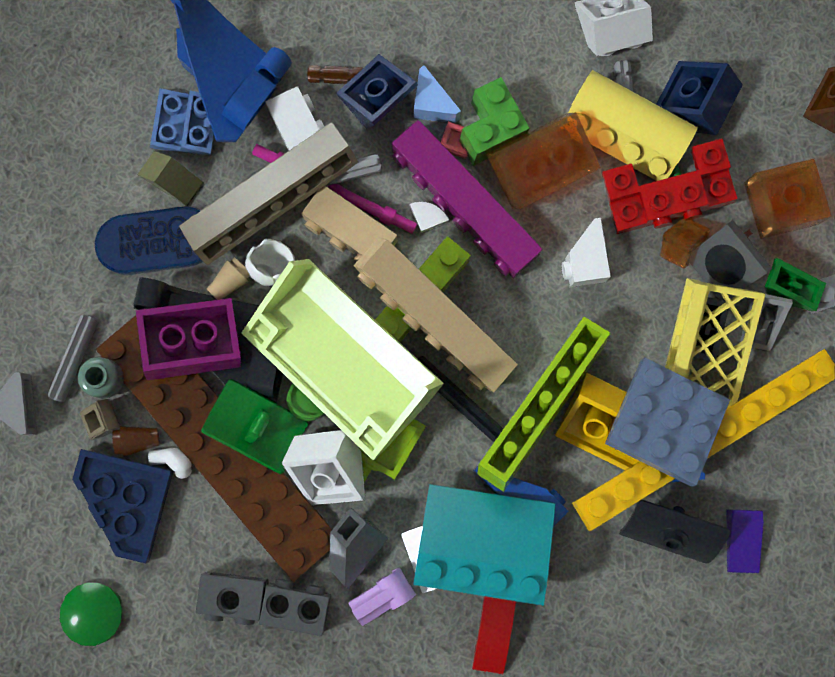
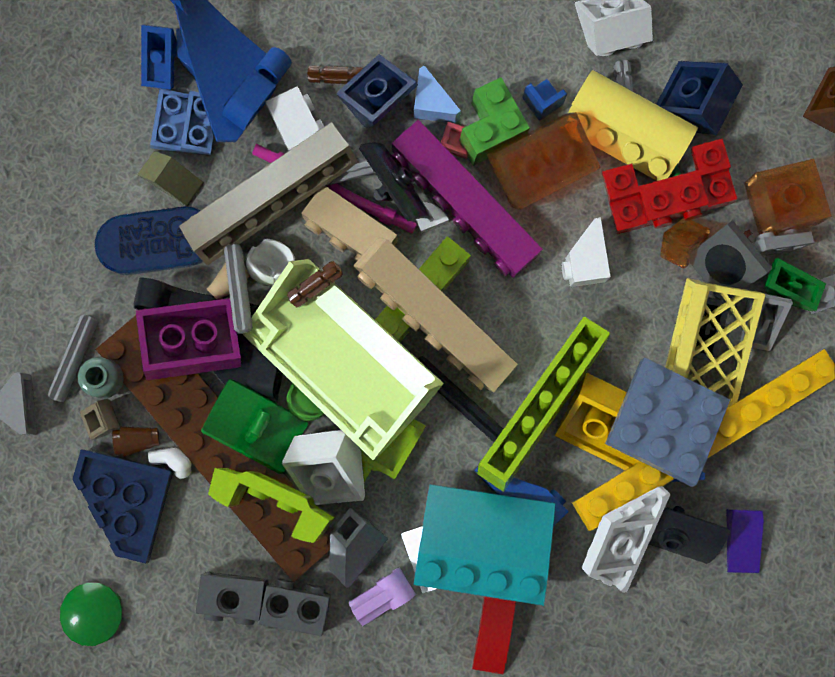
none -> blue slope [141,24,177,90]
none -> lime plate [208,468,334,543]
none -> light grey axle [224,244,253,334]
none -> reddish brown axle [287,261,343,308]
none -> black shield [359,142,434,222]
none -> blue panel [522,79,567,121]
none -> white wing [582,486,670,593]
none -> light grey plate [752,229,814,256]

